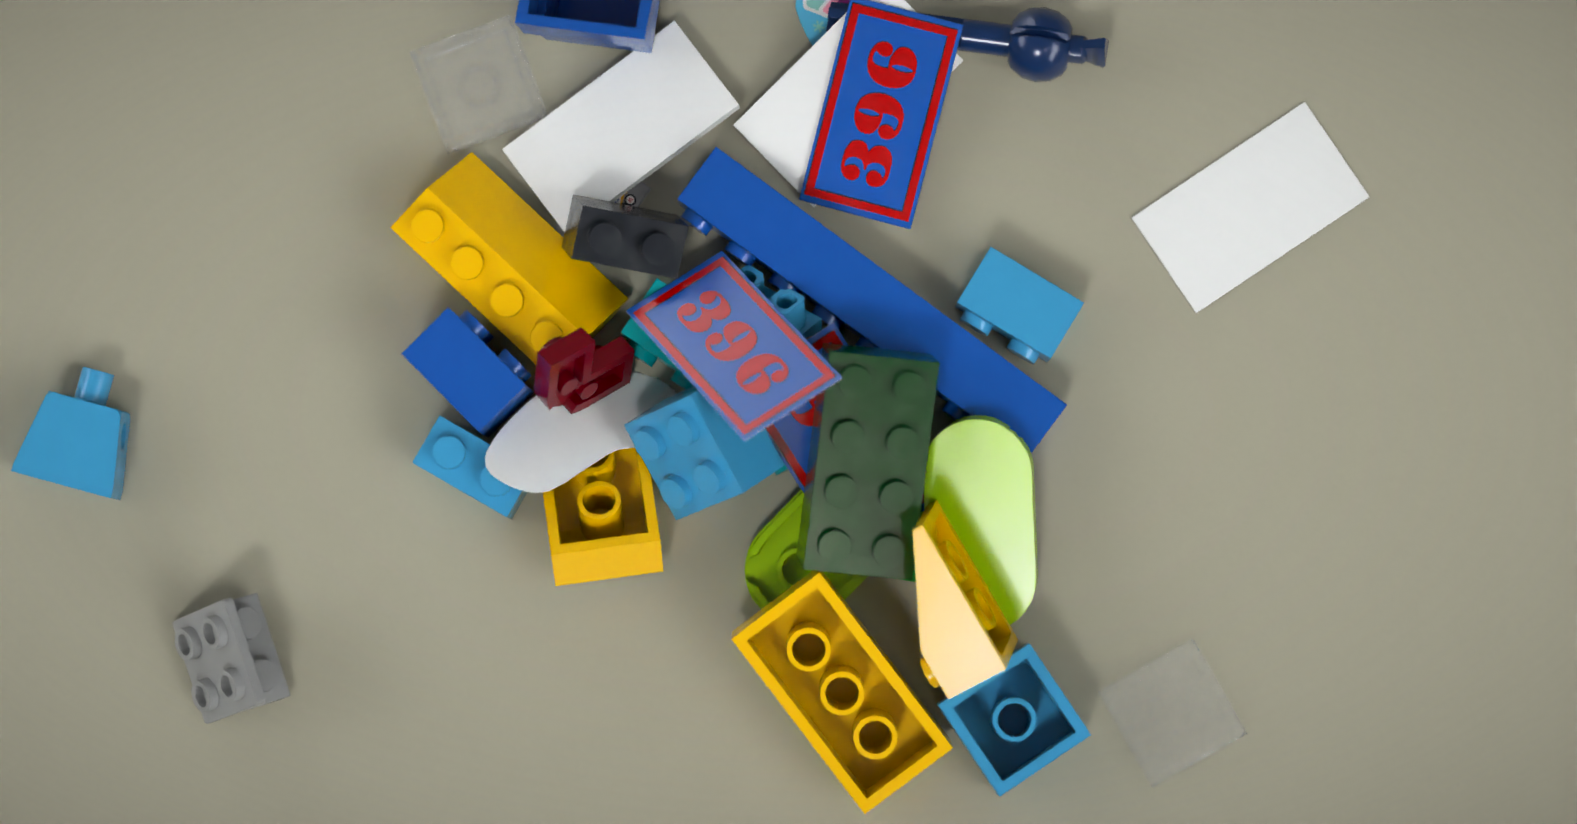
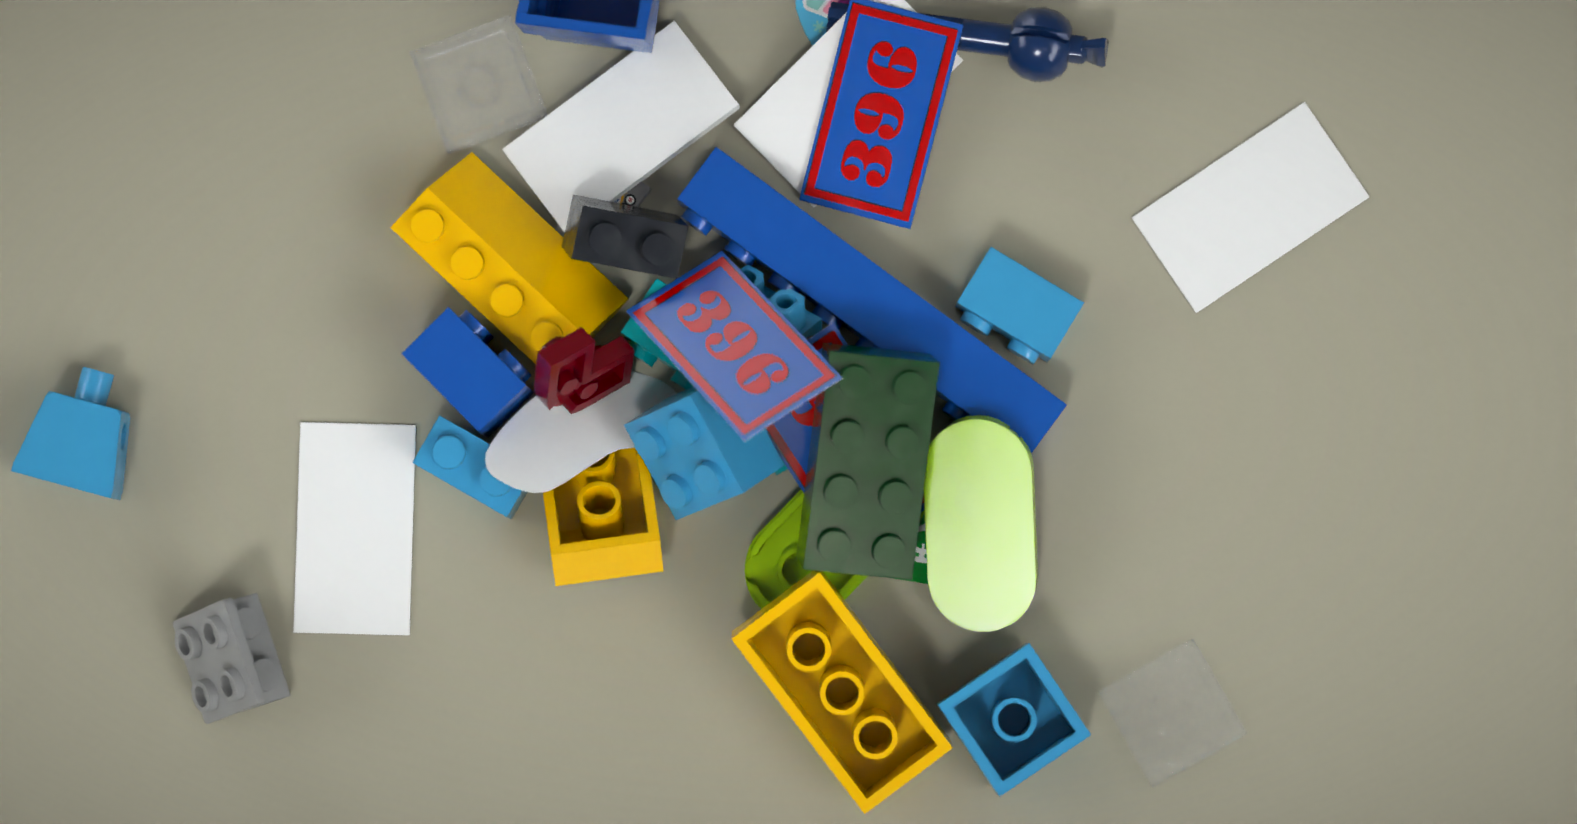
yellow slope [913,500,1018,699] -> none
none -> white sticker [293,422,416,635]

